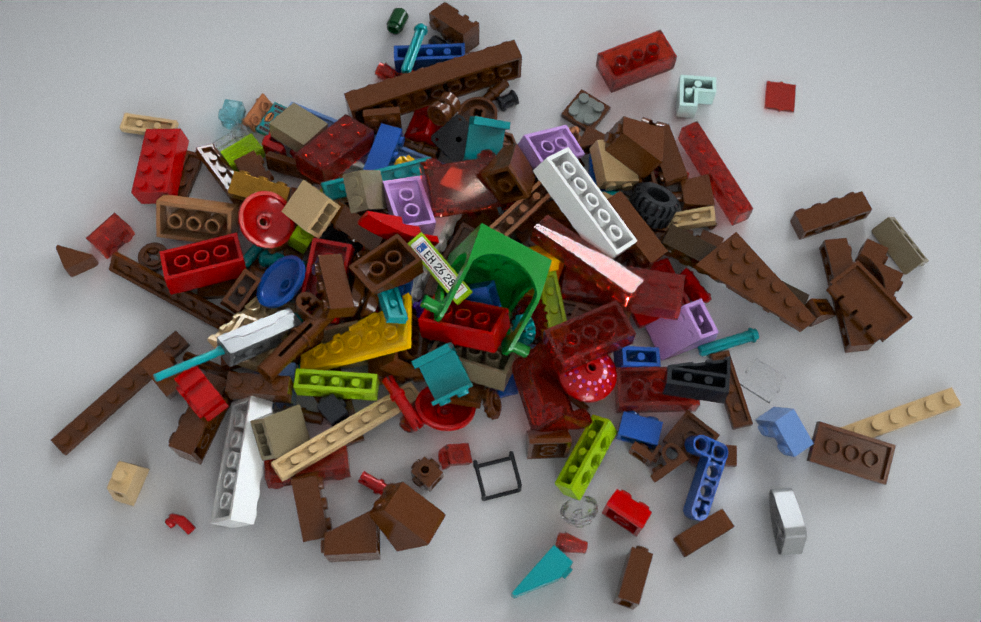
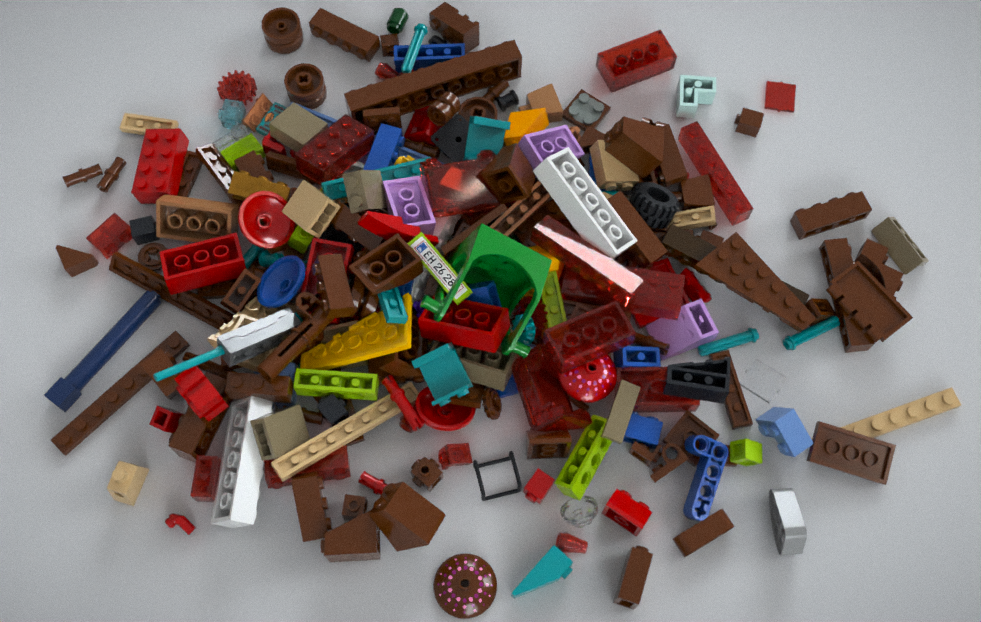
none -> dark blue brick [44,290,162,413]
none -> reddish brown pin [63,163,103,188]
none -> reddish brown pin [97,157,127,193]
none -> black brick [129,215,160,245]
none -> red brick [149,405,183,433]
none -> clear red brick [190,455,221,503]
none -> clear red gear [217,70,257,107]
none -> reddish brown wheel [261,7,304,54]
none -> reddish brown wheel [284,63,327,109]
none -> reddish brown brick [309,8,380,62]
none -> reddish brown brick [341,494,368,520]
none -> reddish brown bracket [380,33,399,57]
none -> reddish brown dish [433,553,497,619]
none -> reddish brown tile [438,204,508,257]
none -> light orange slope [504,108,549,146]
none -> medium nougat torso [518,83,563,123]
none -> red brick [523,468,555,504]
none -> dark tan tile [601,380,641,444]
none -> reddish brown pin [629,331,670,356]
none -> lime brick [730,438,763,467]
none -> reddish brown brick [734,107,764,138]
none -> teal axle [783,316,840,350]

